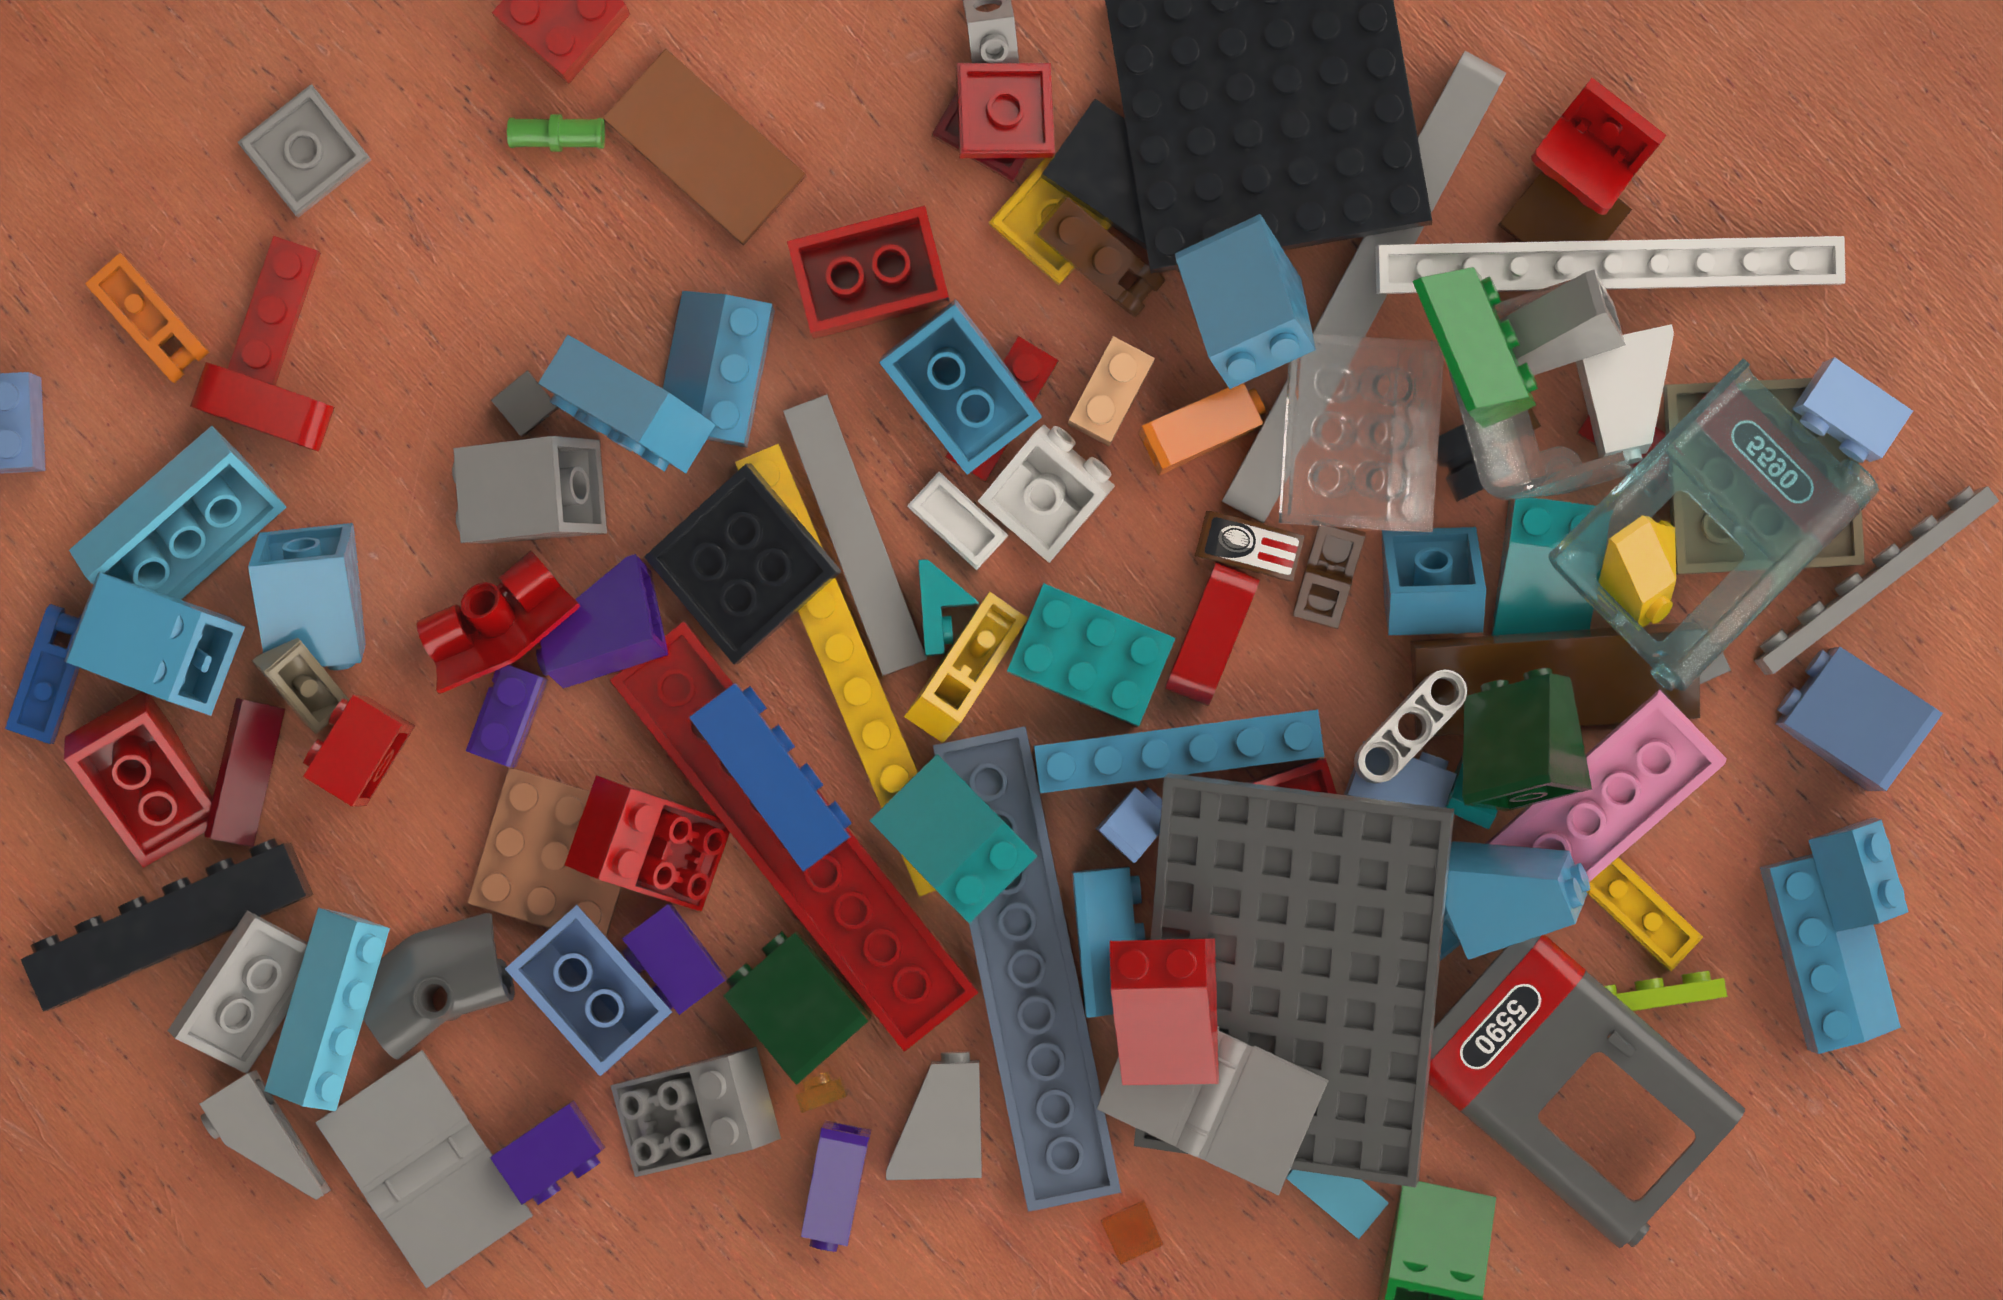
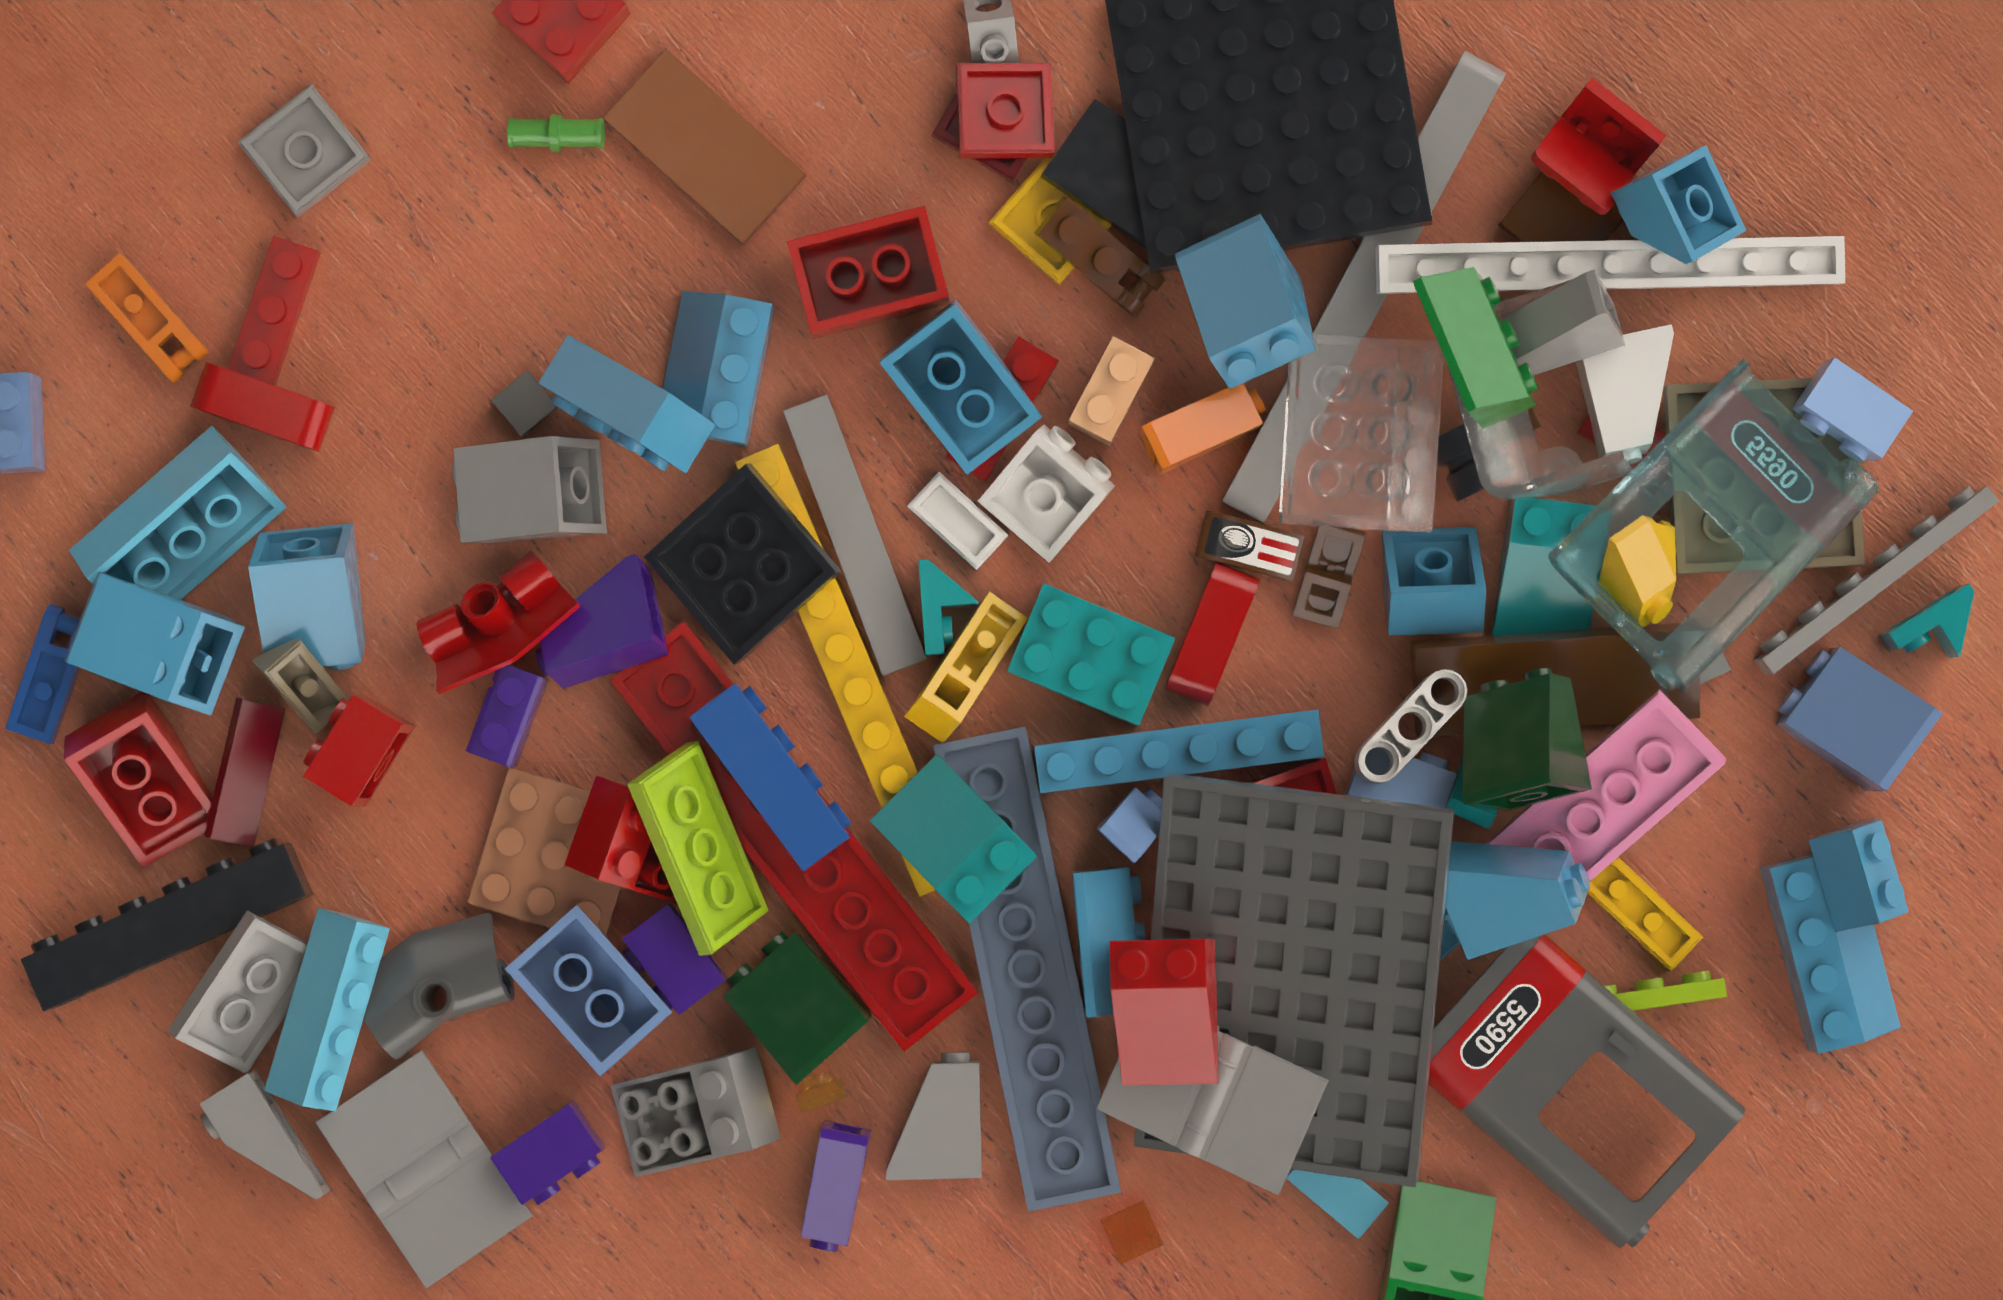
none -> lime tile [627,741,769,956]
none -> dark azure slope [1611,145,1747,264]
none -> teal slope [1879,583,1975,658]

